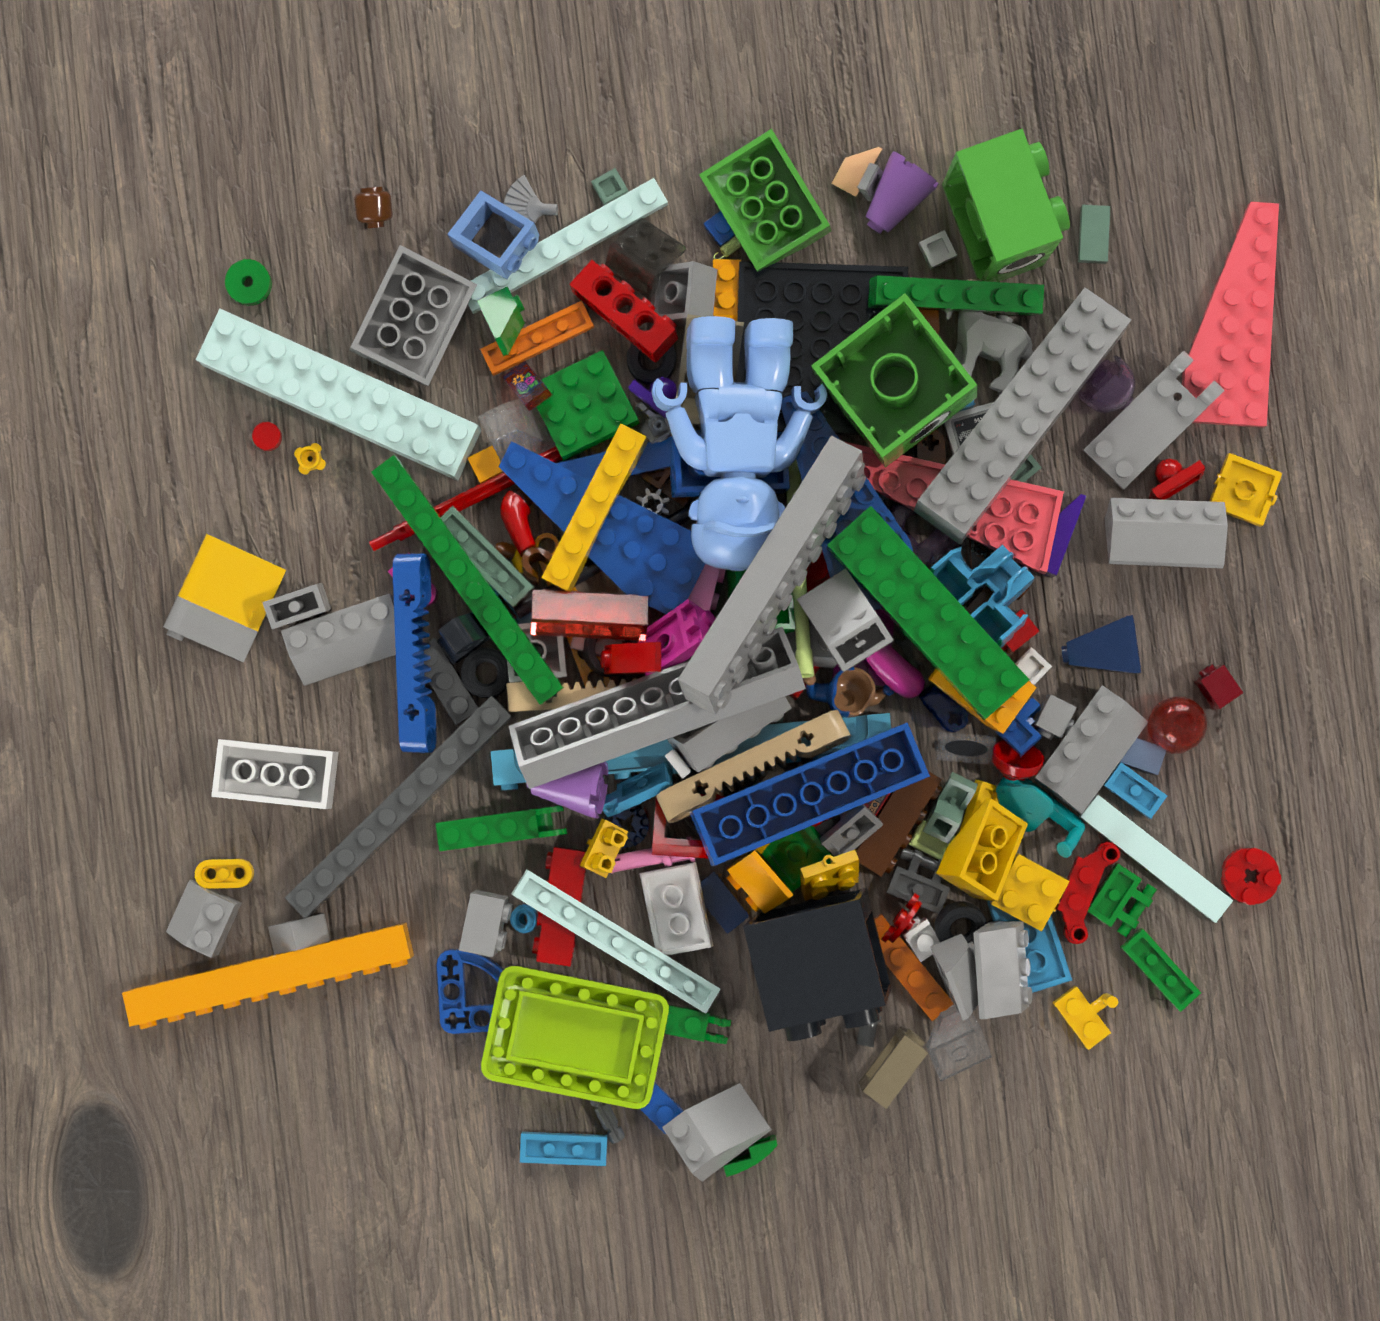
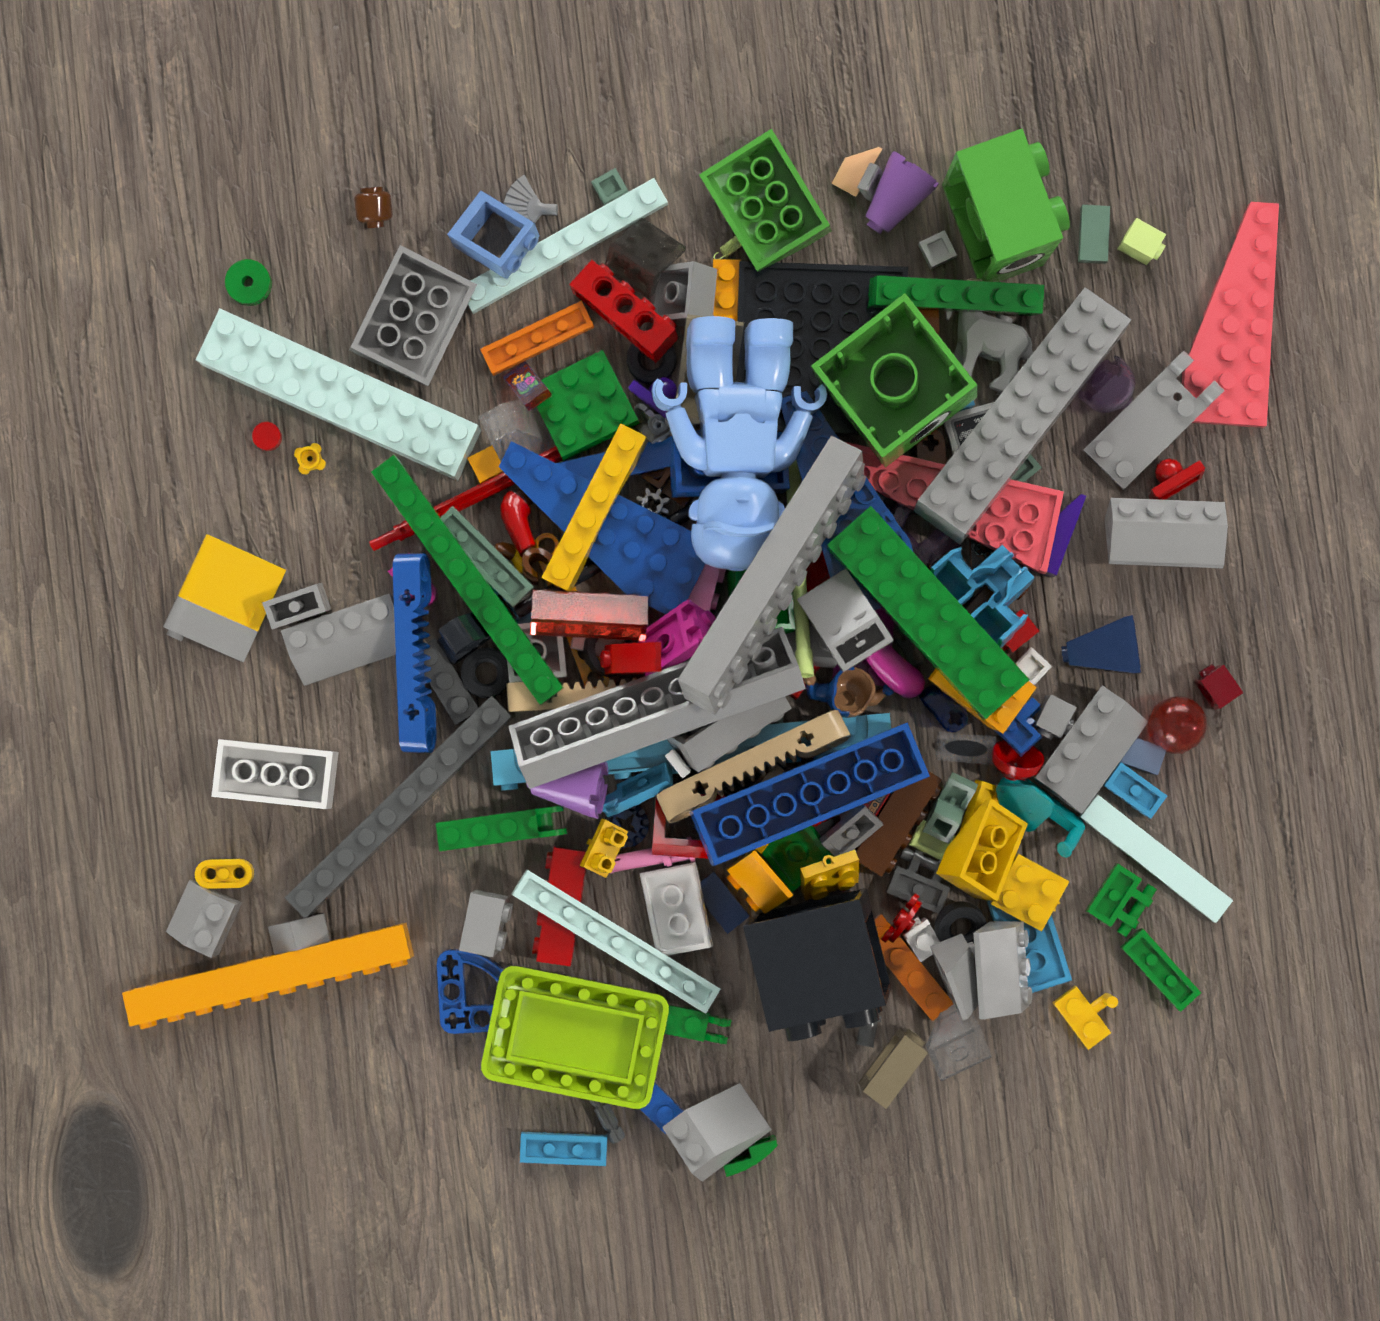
slope [477,286,525,356] -> none
dark azure plate [510,904,538,933] -> none
blue plate [704,211,736,247] -> none
red plate [1056,842,1120,944] -> none
yellow plate [1209,453,1282,527] -> none
red plate [1221,848,1282,905] -> none
none -> yellowish green brick [1117,218,1166,265]

